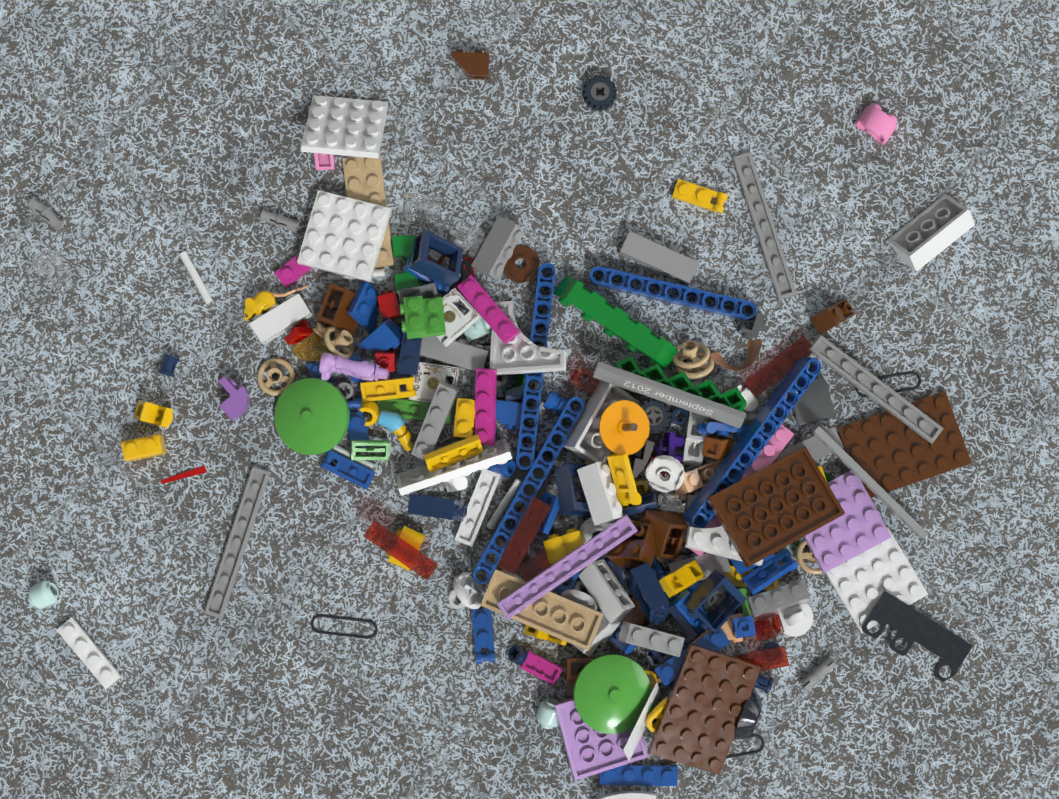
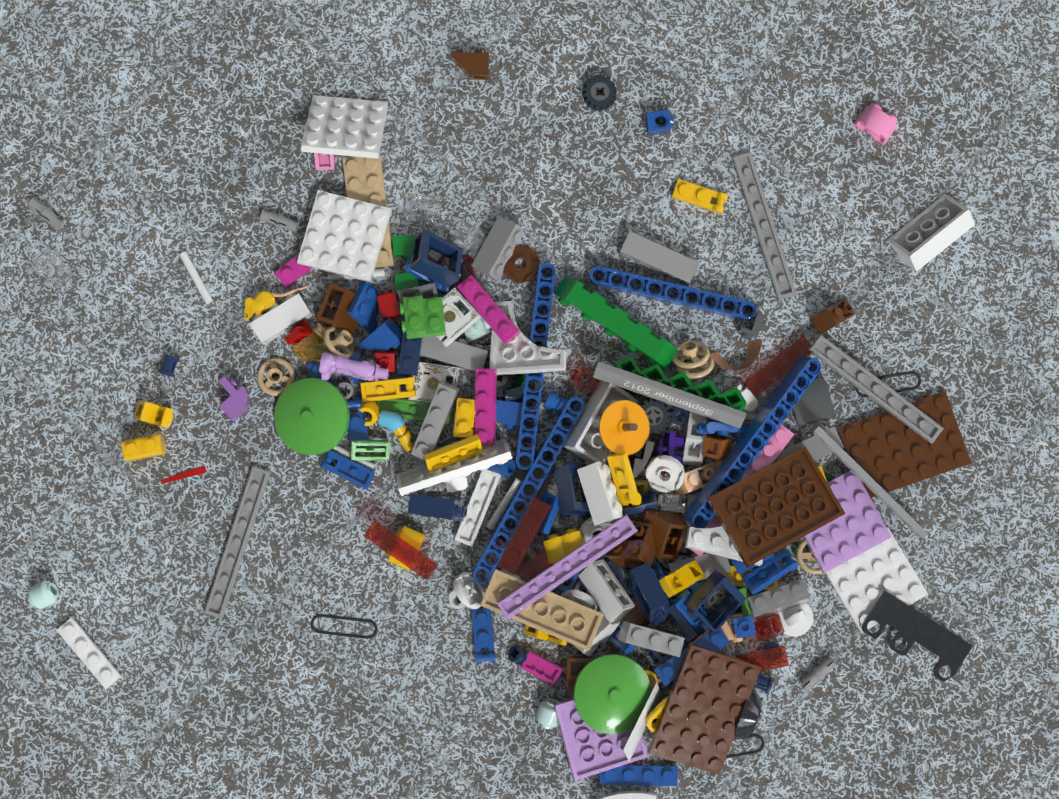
none -> blue brick [645,110,674,135]

